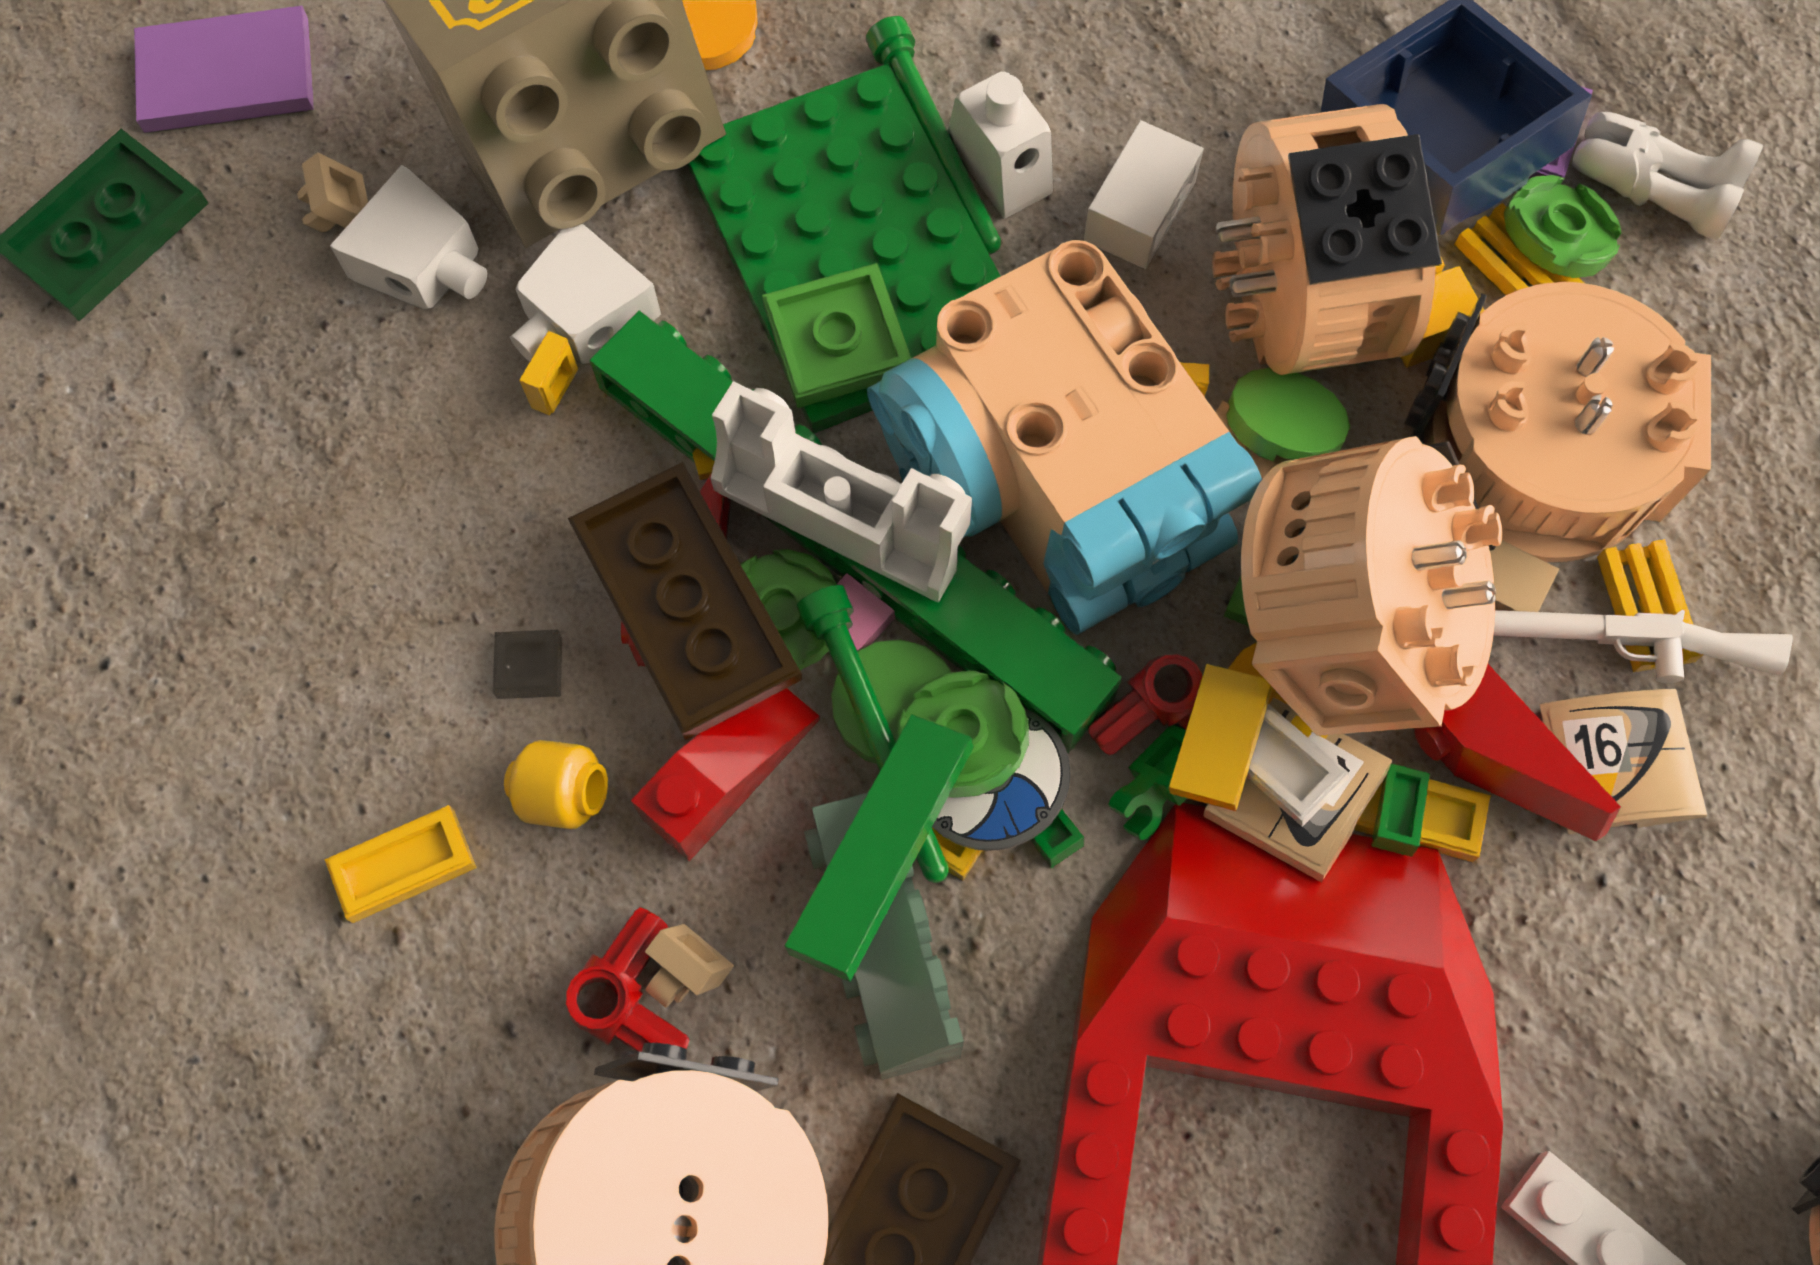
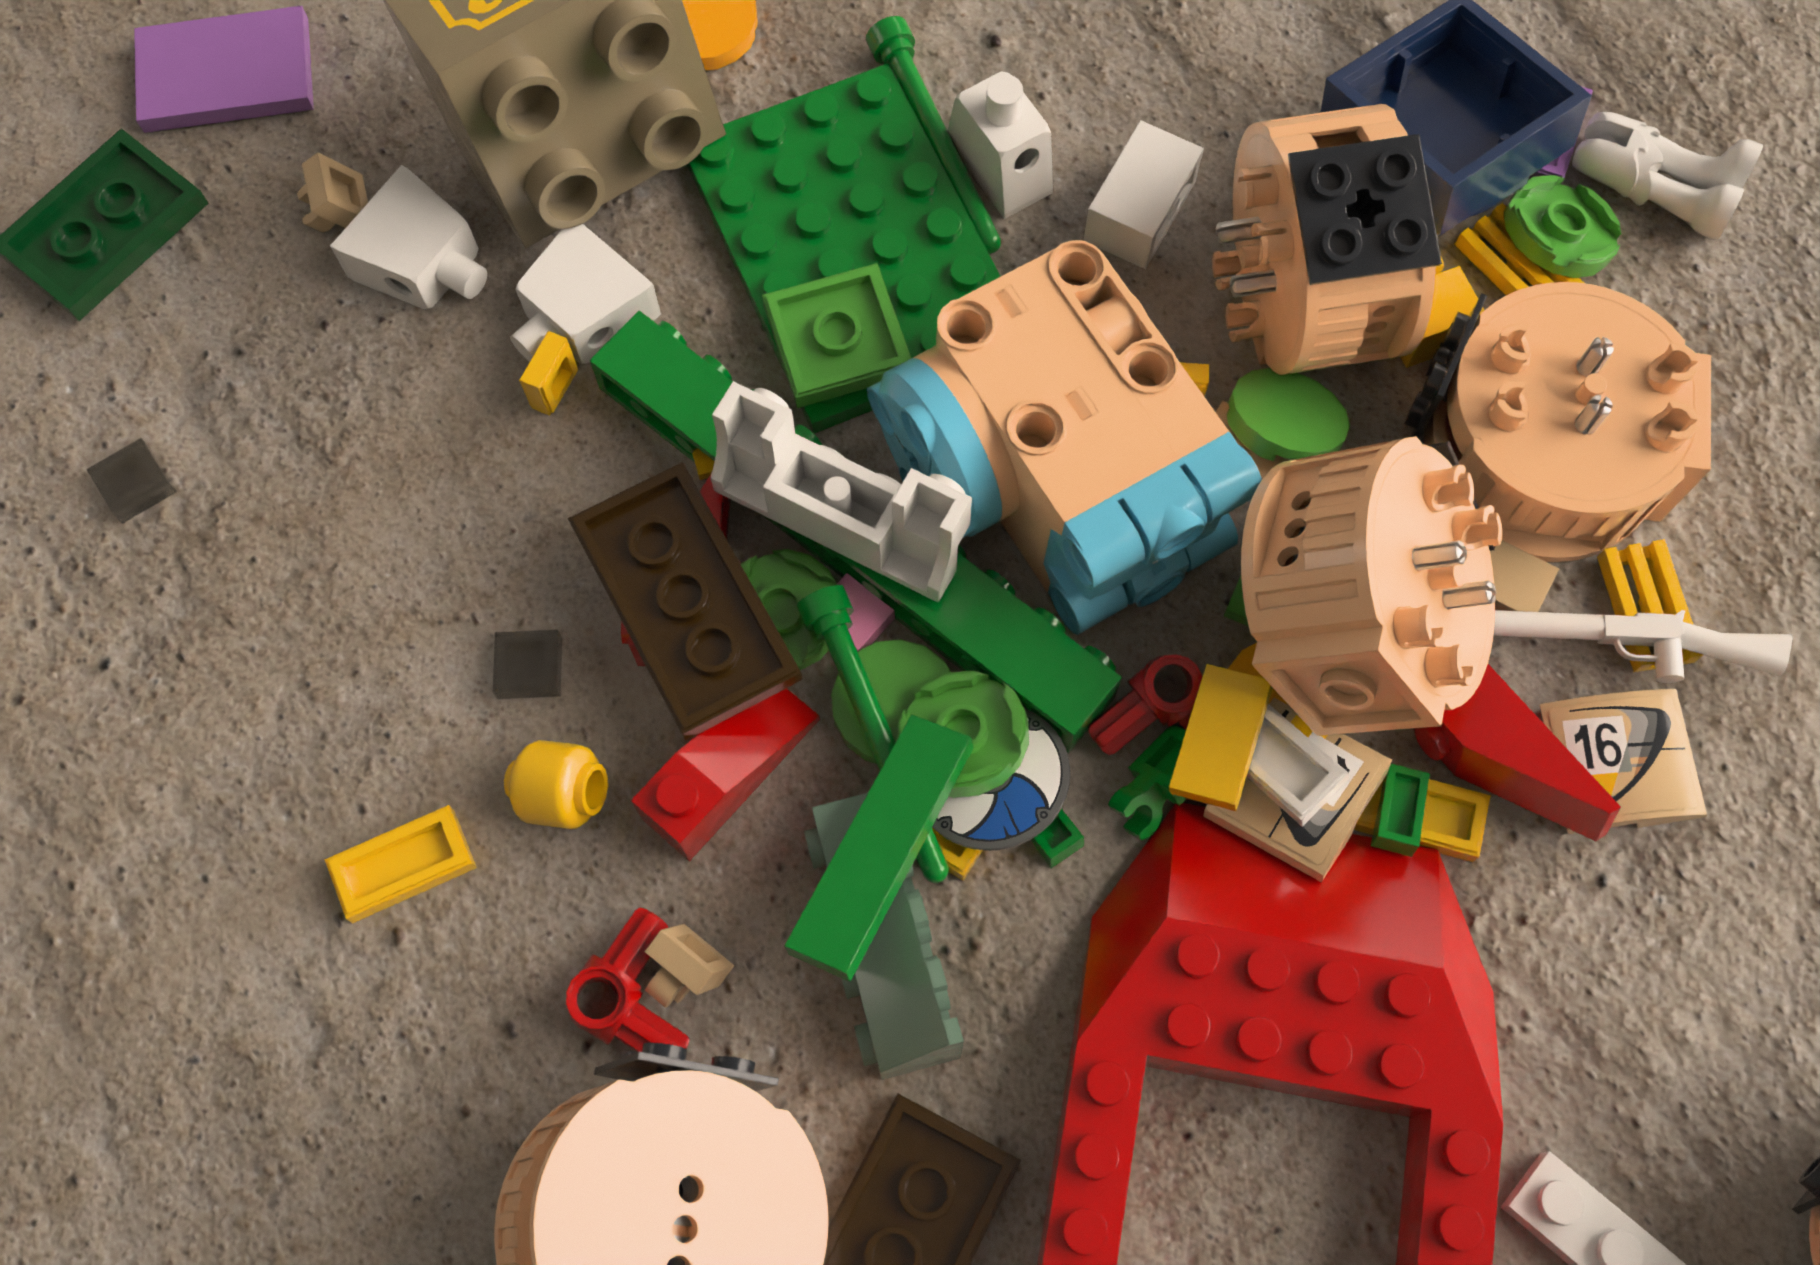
none -> clear smoke tile [86,438,177,524]

